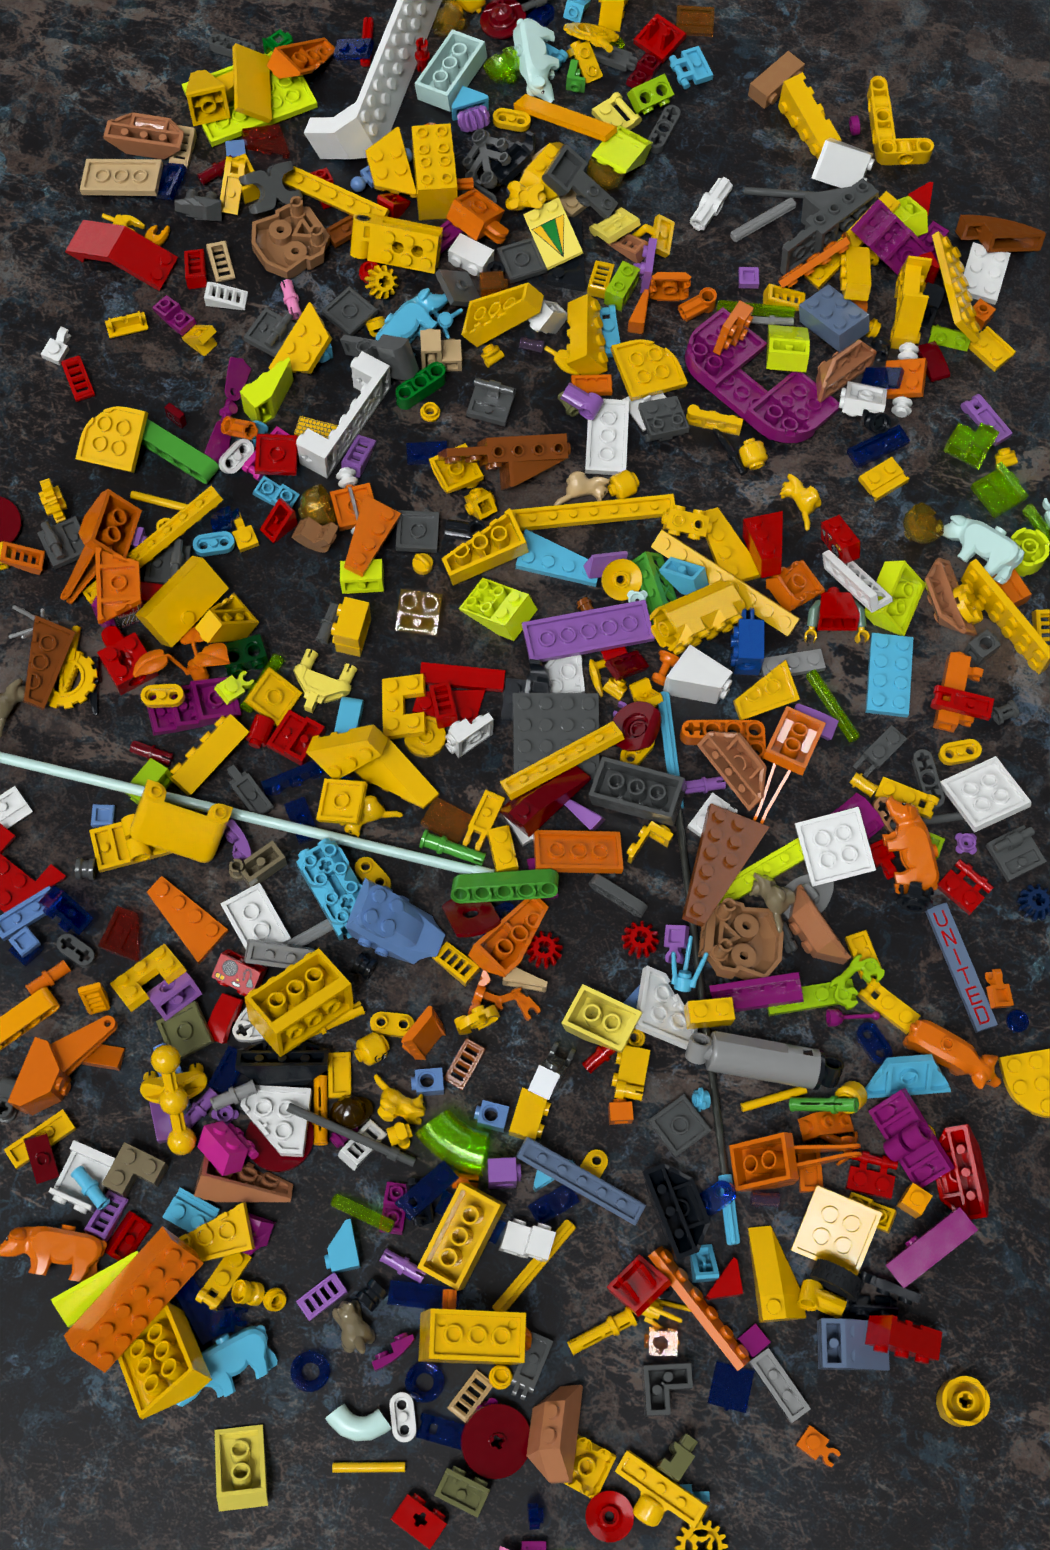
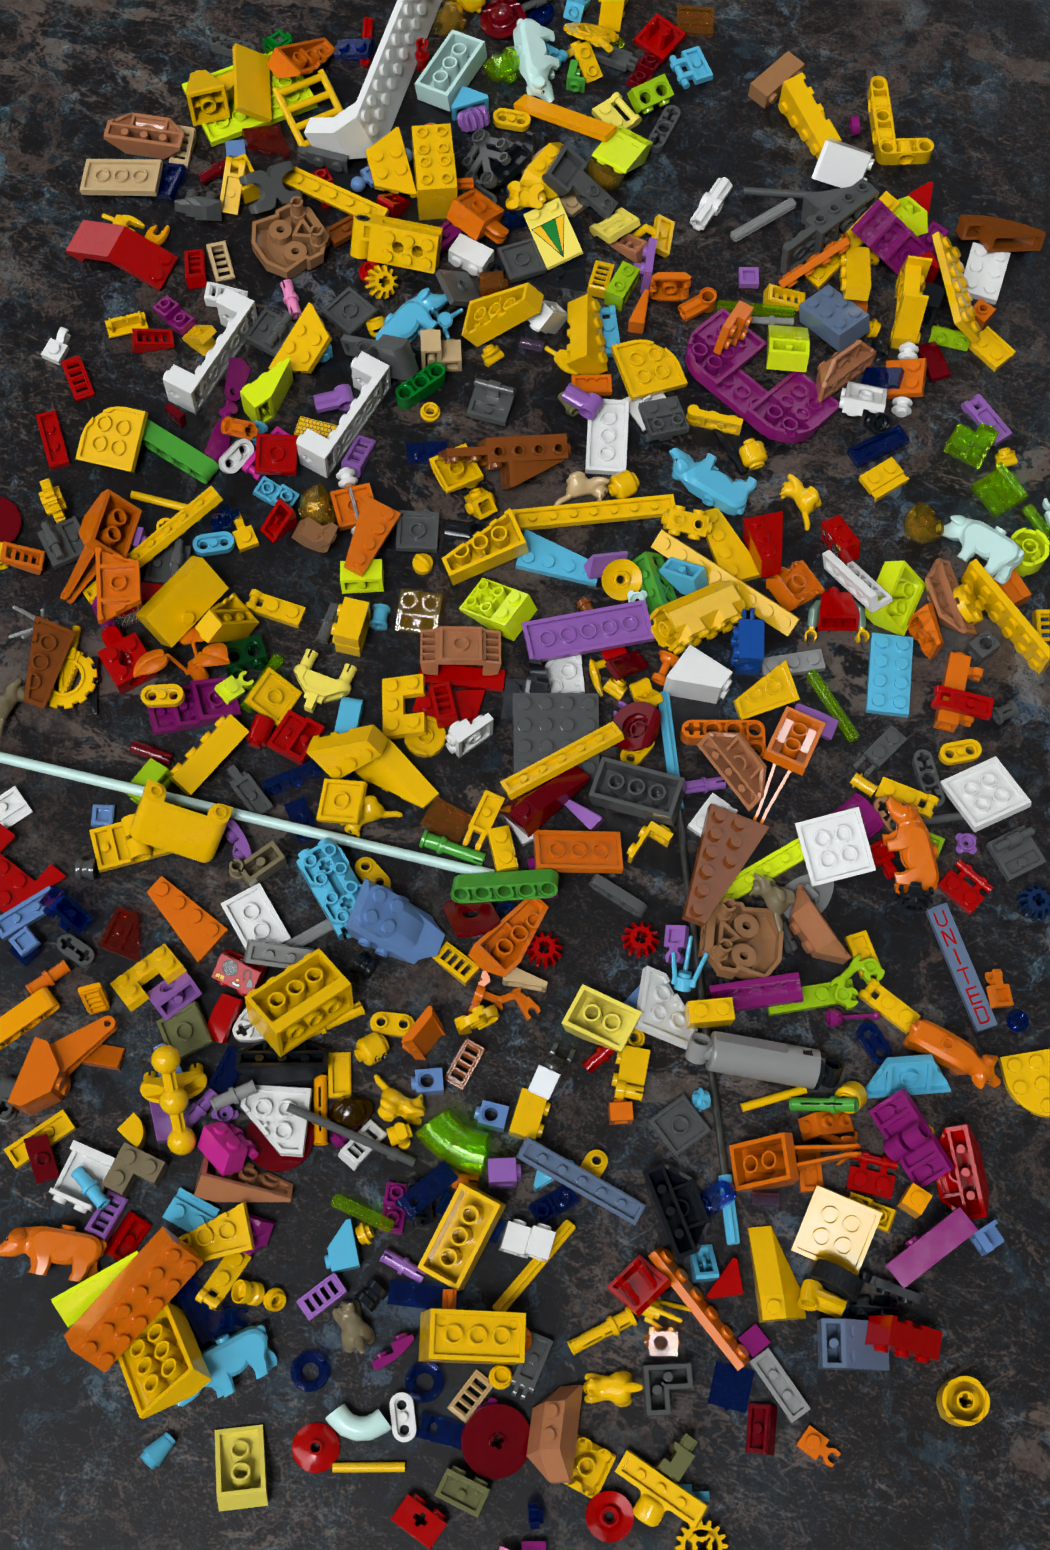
none -> red tile [36,410,70,470]
none -> yellow brick [117,1112,147,1150]
none -> red slope [131,328,174,353]
none -> medium azure cone [139,1432,176,1470]
none -> white plate [163,288,257,414]
none -> yellow plate [245,589,306,629]
none -> yellow bar [272,69,343,147]
none -> red dish [292,1423,340,1473]
none -> dark grey hinge [297,146,350,173]
none -> medium lavender piece [313,384,354,414]
none -> yellow plate [355,1222,375,1245]
none -> medium azure bush [369,603,391,630]
none -> nougat plate [420,626,501,676]
none -> clear blue plate [501,207,534,229]
none -> yellow animal [583,1371,644,1407]
none -> medium azure animal [669,448,757,516]
none -> dark red slope [745,1403,777,1456]
none -> orange slope [908,602,944,660]
none -> medium blue panel [969,1219,1004,1256]

